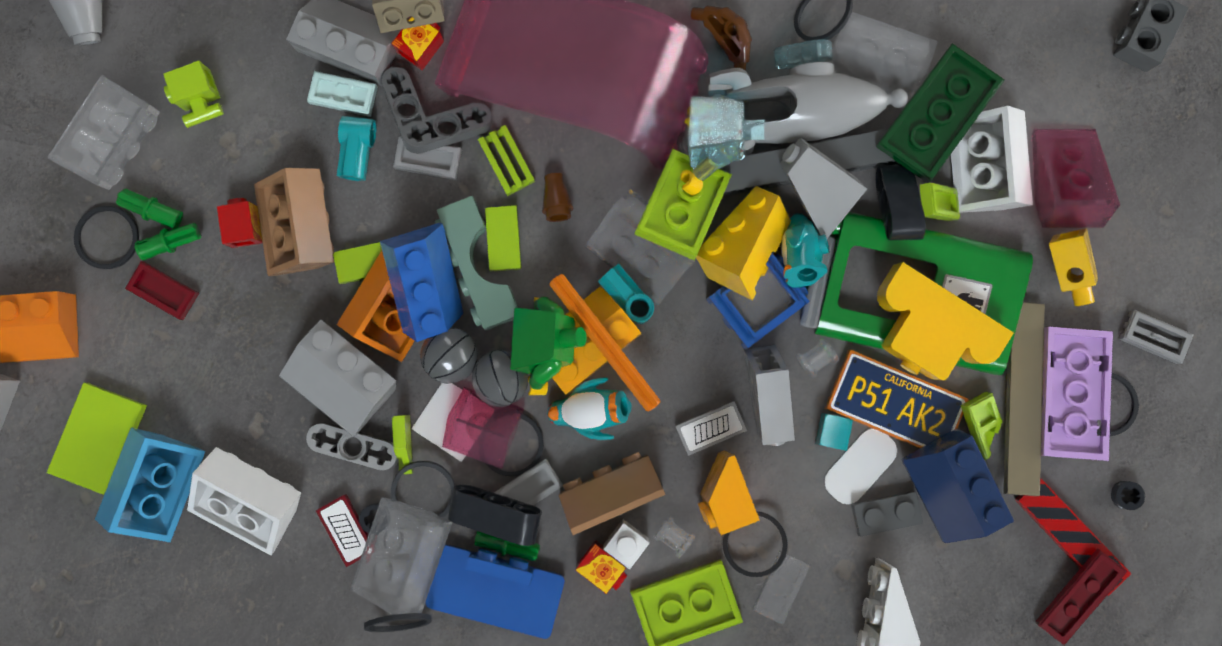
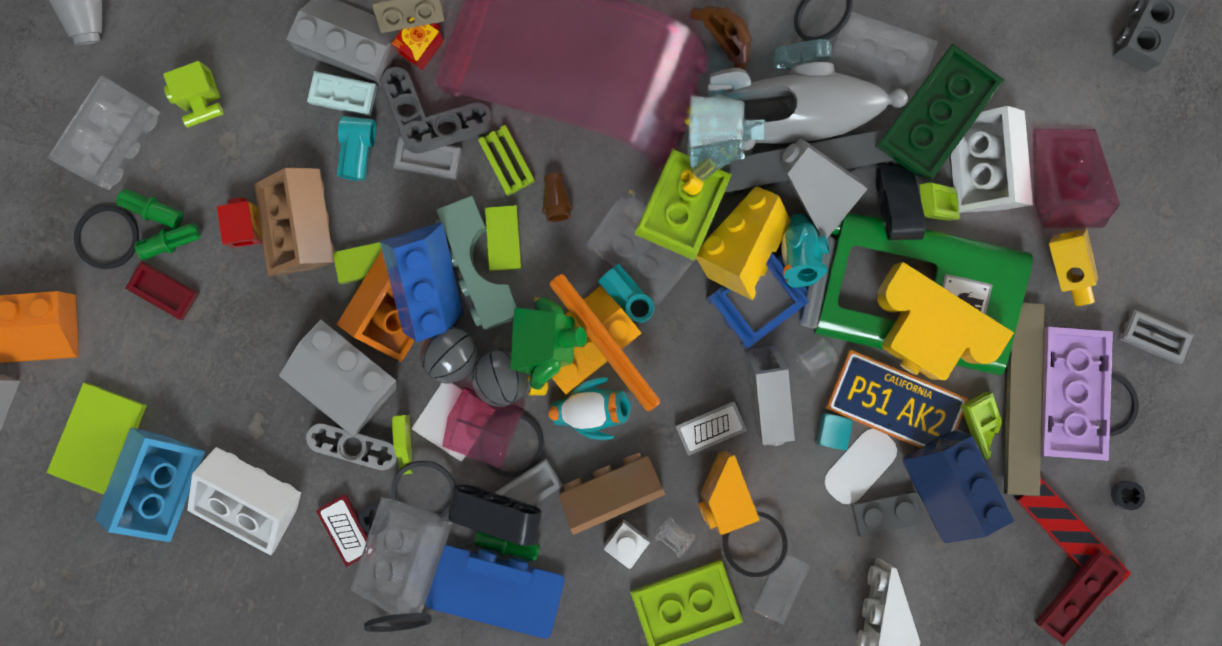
brick [575,540,627,594] -> none

